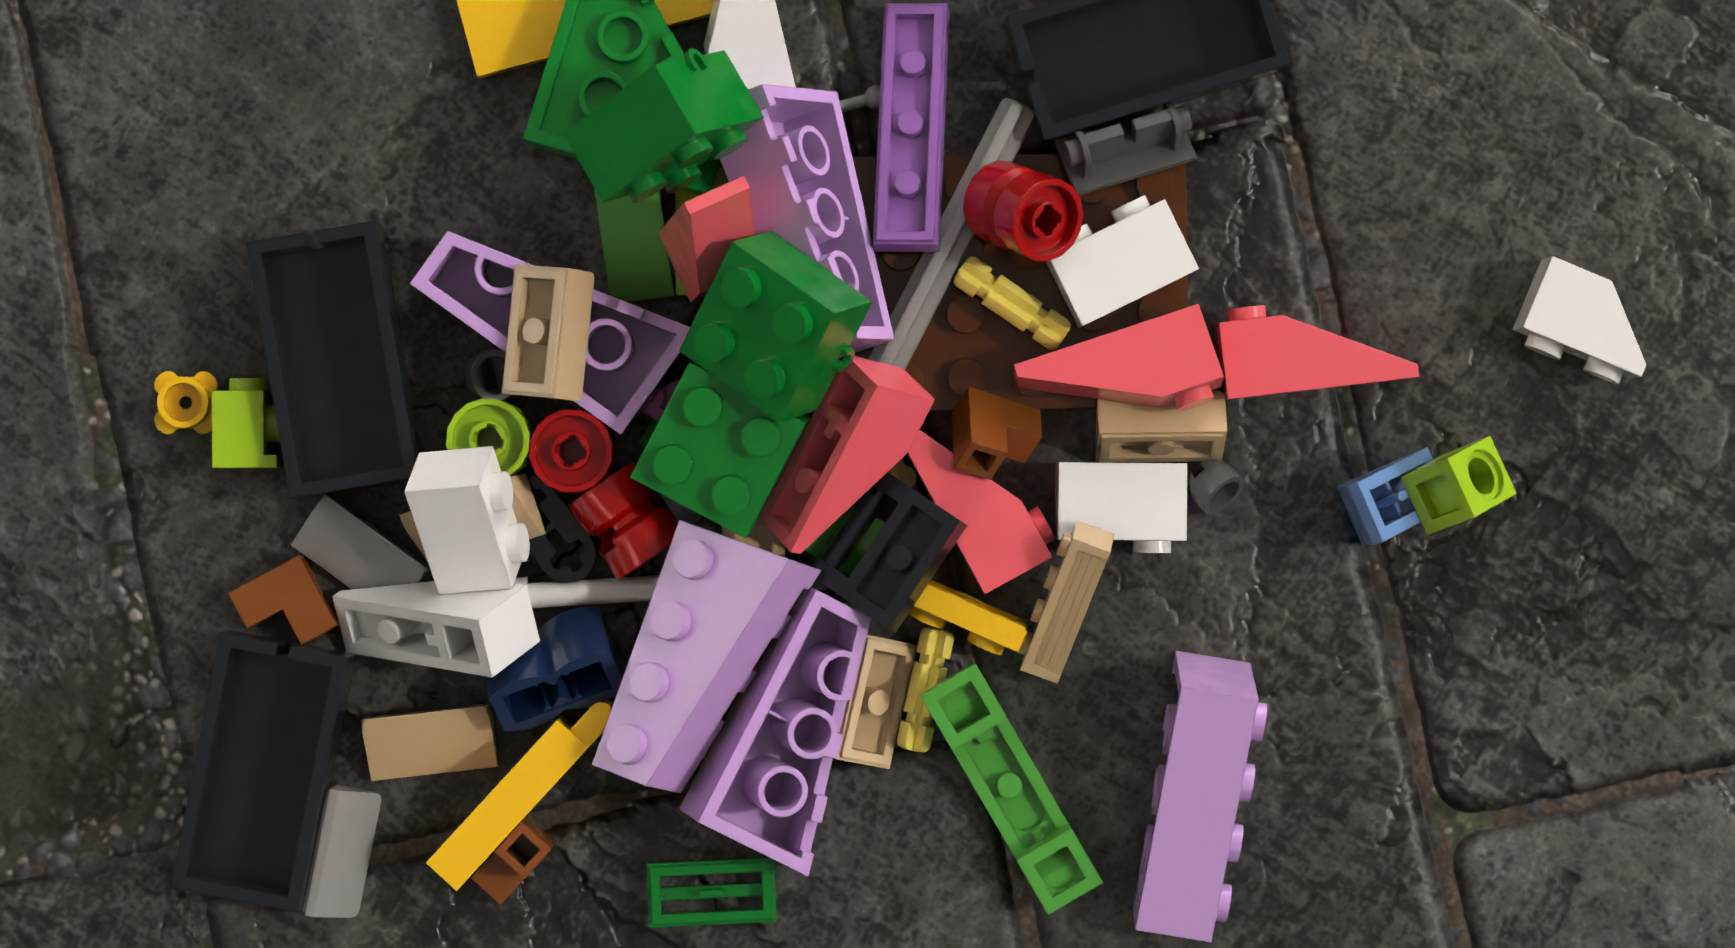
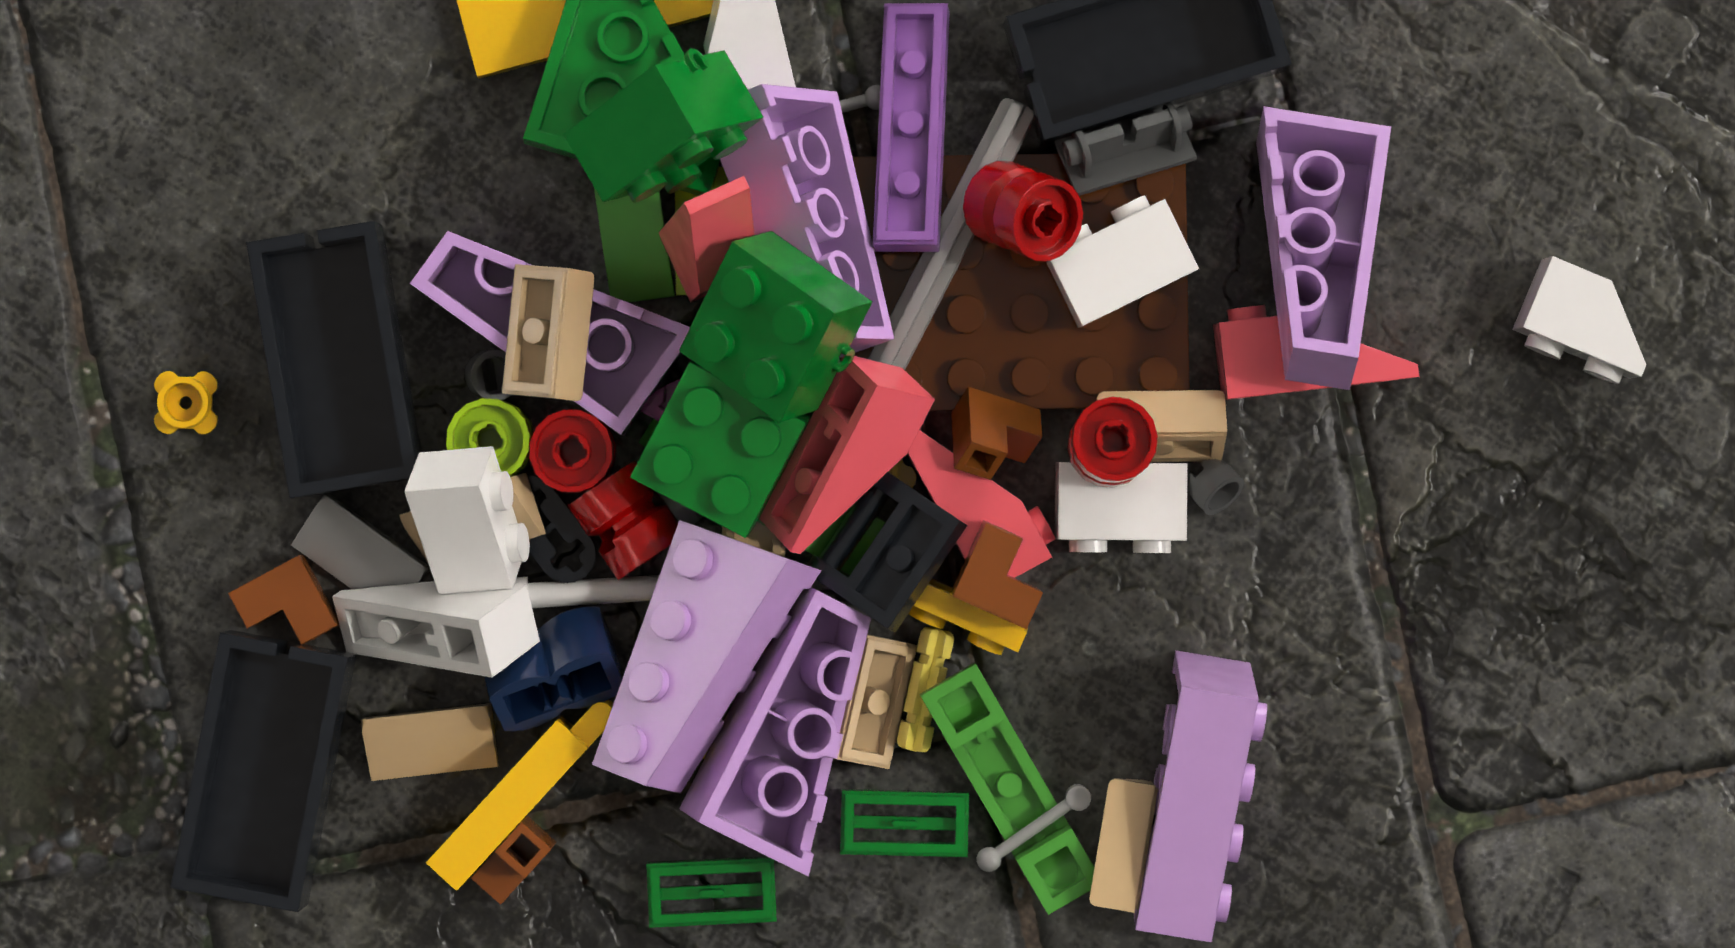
lime brick [212,378,285,468] -> none
light grey slope [302,784,382,918] -> none
light yellow axle [953,256,1071,350] -> none
coral slope [1014,304,1224,411] -> none
tan piece [1017,521,1114,684] -> none
medium blue slope [1336,447,1433,545] -> none
lime brick [1401,436,1517,535] -> none
none -> green tile [840,789,969,857]
none -> dark orange piece [951,520,1043,629]
none -> light grey hinge [976,784,1091,872]
none -> red wheel [1067,396,1158,488]
none -> tan slope [1089,778,1158,913]
none -> lavender wedge [1256,106,1391,390]

